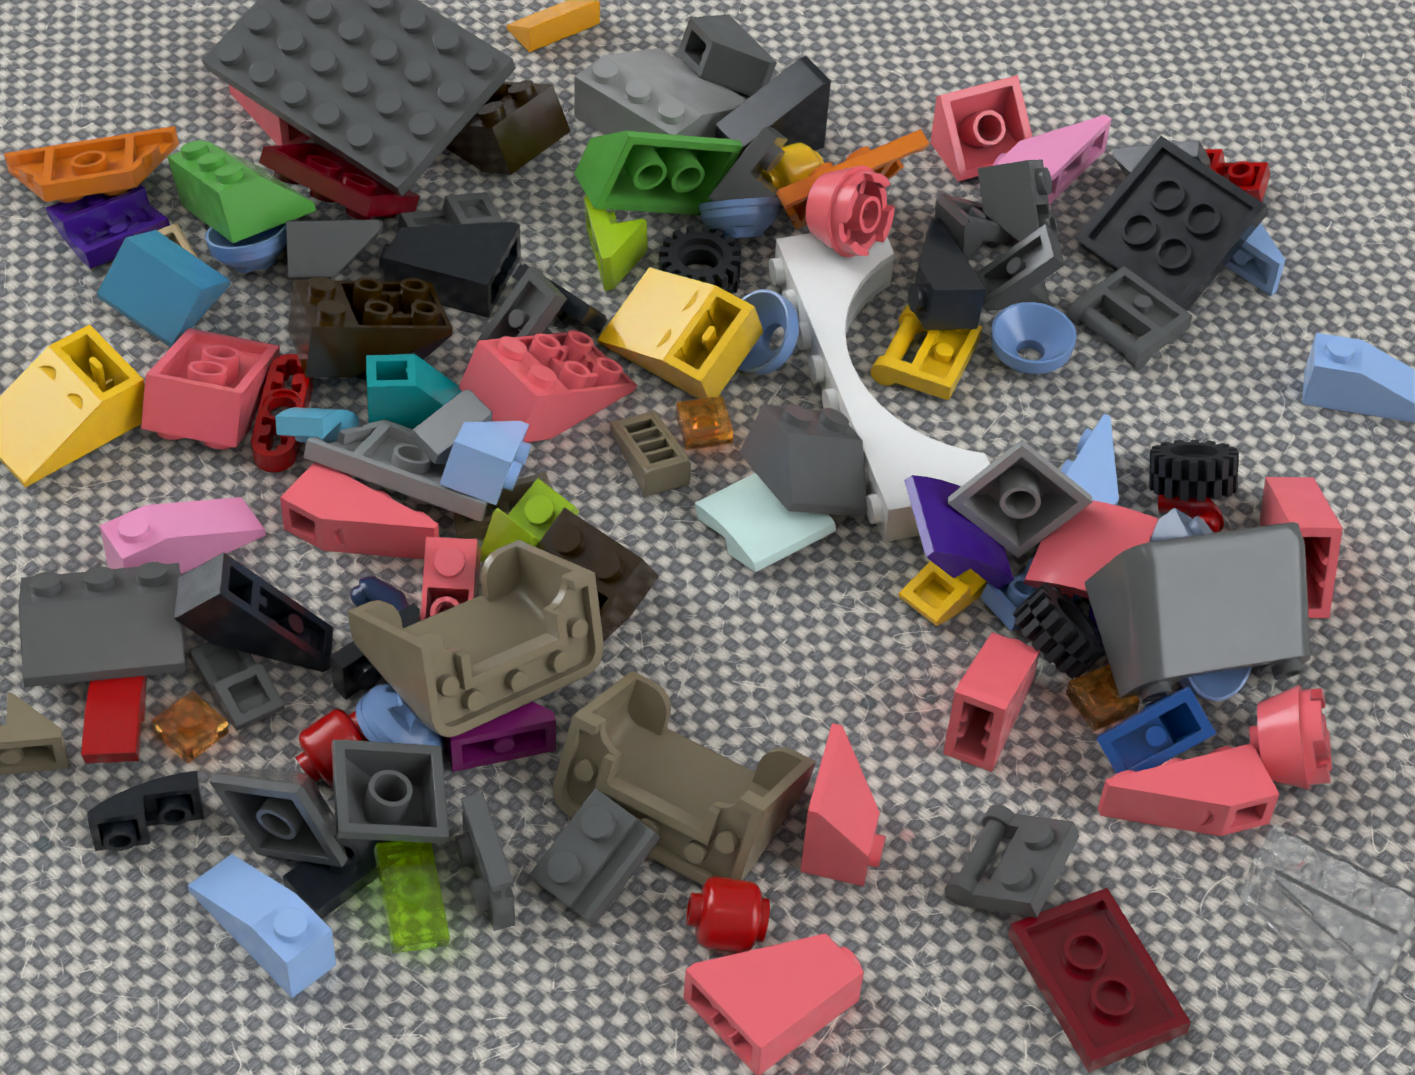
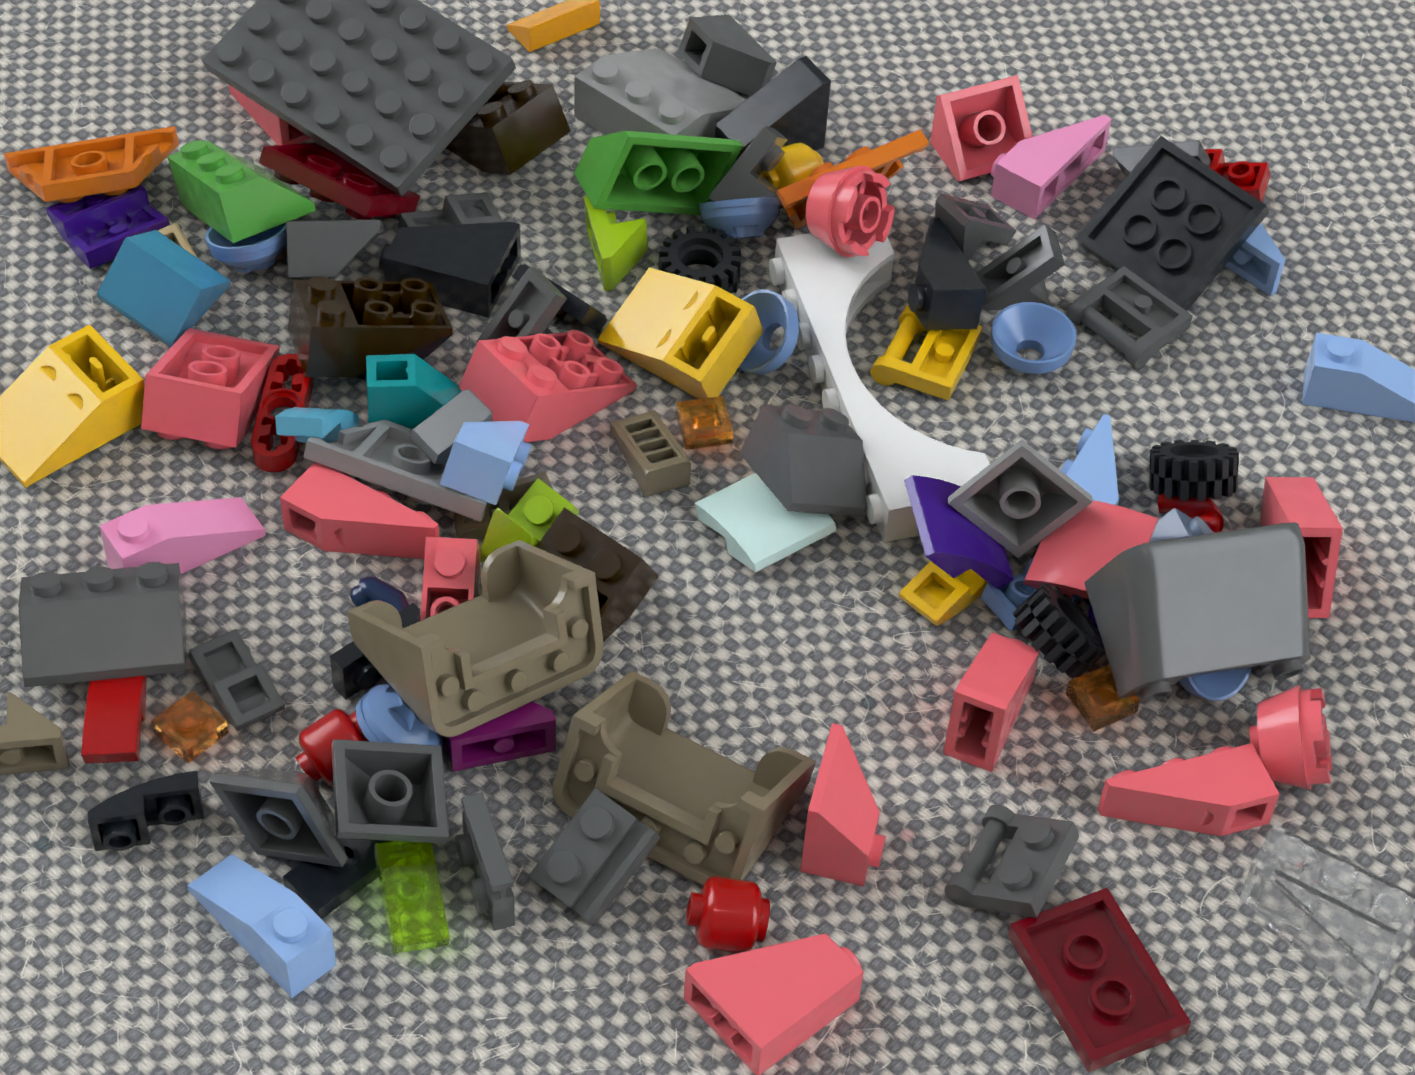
black slope [174,552,333,672] -> none
dark grey slope [978,159,1058,242] -> none
blue slope [1096,686,1217,774] -> none

